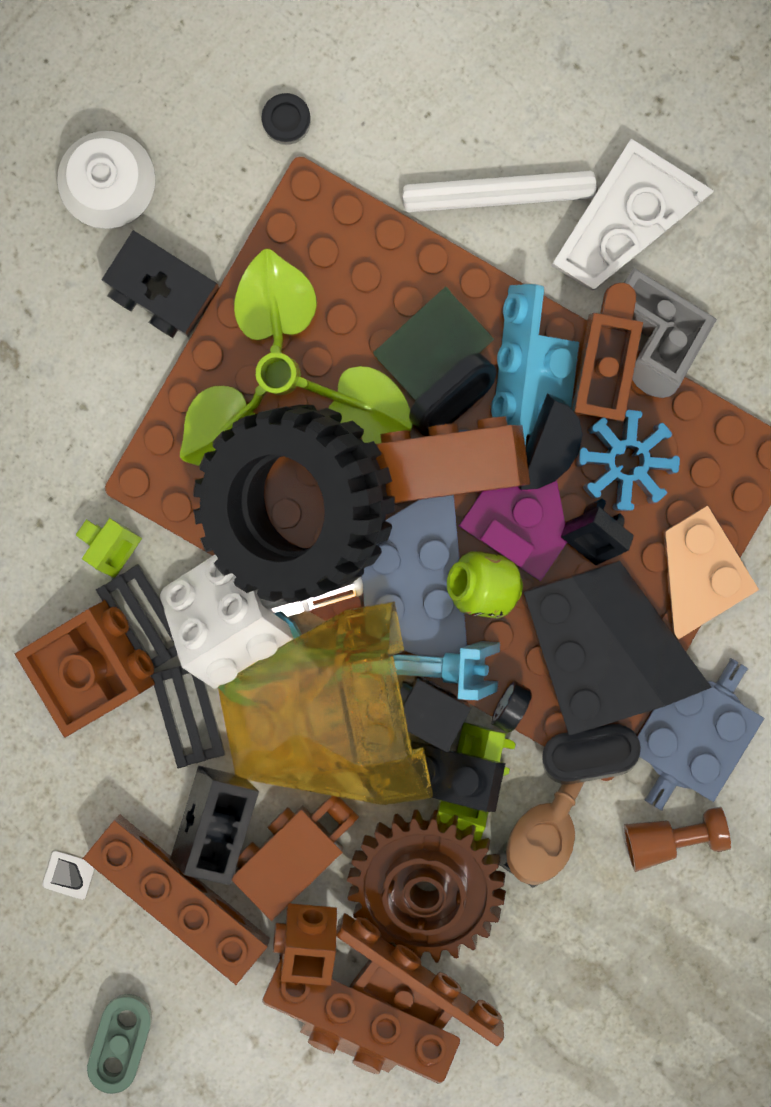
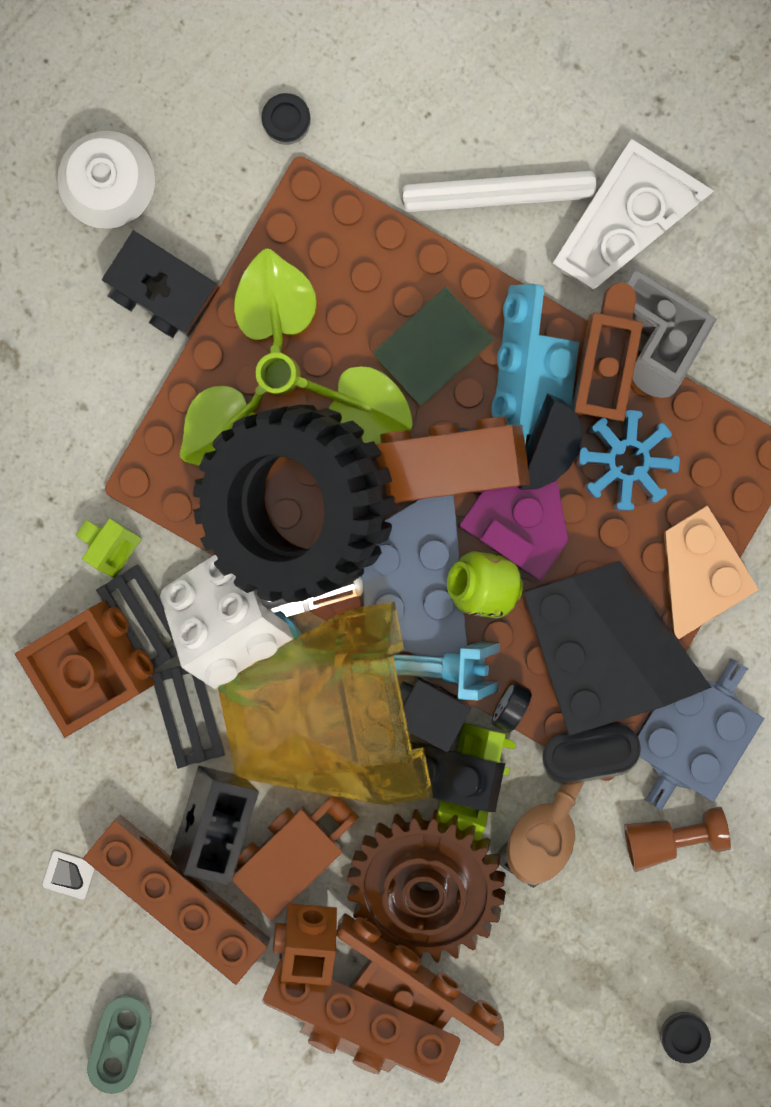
black tile [409,353,496,436] -> none
black tile [561,498,634,566] -> none
none -> black tile [660,1012,711,1063]

